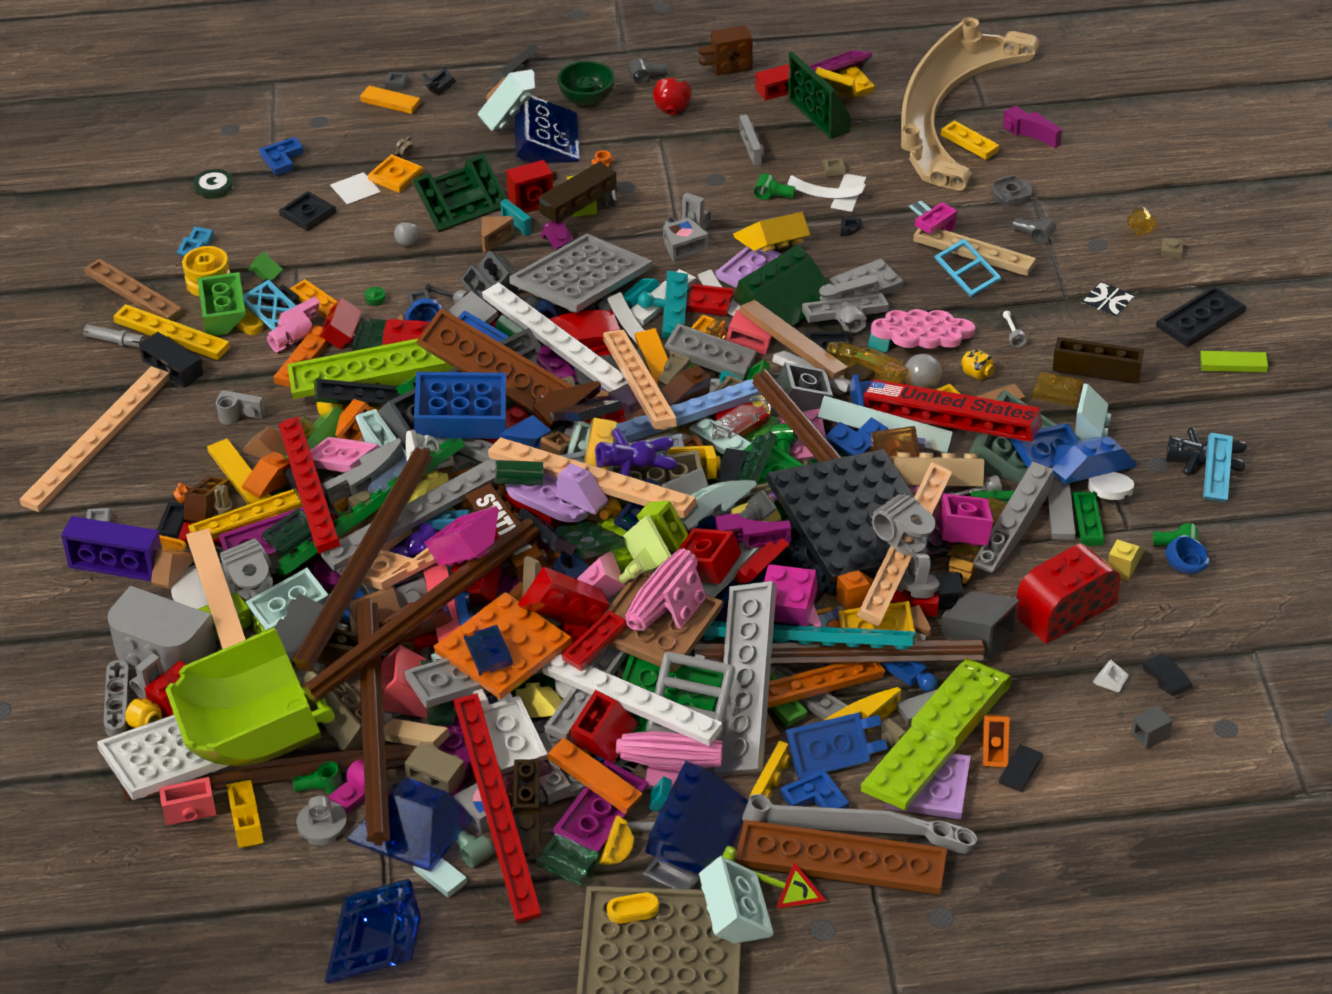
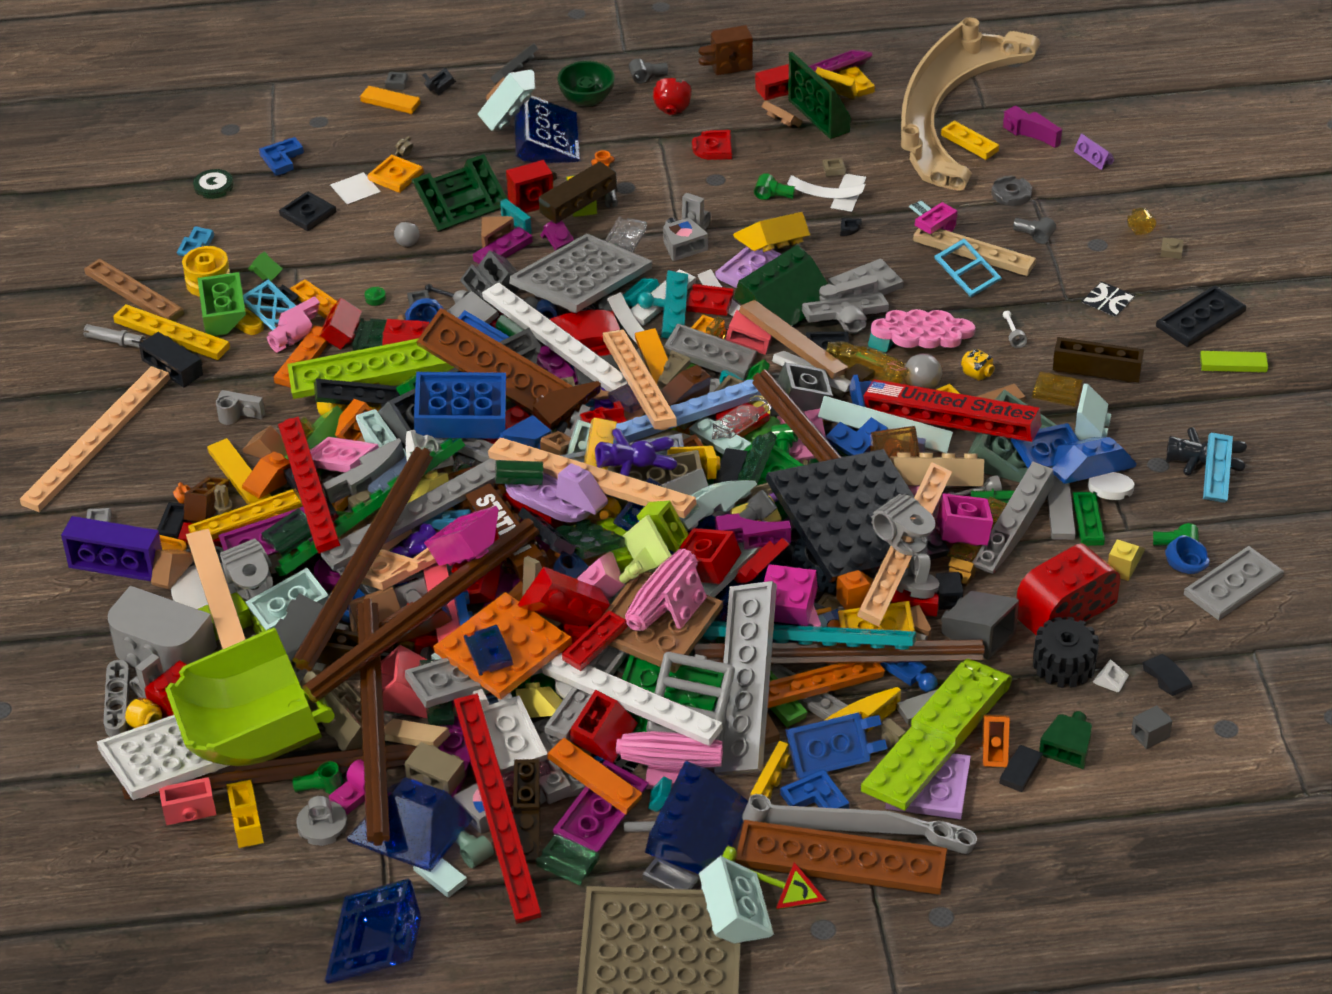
black tile [550,400,623,421] -> none
yellow plate [599,816,634,866] -> none
yellow tile [607,893,659,924] -> none
light grey plate [739,115,764,166] -> none
none -> magenta plate [473,227,533,264]
none -> clear plate [605,216,647,252]
none -> red tile [692,130,732,160]
none -> medium nougat plate [762,100,803,127]
none -> black wheel [1033,617,1099,688]
none -> dark green torso [1039,711,1092,770]
none -> medium lavender hinge [1074,134,1114,170]
none -> light grey tile [1184,546,1284,620]

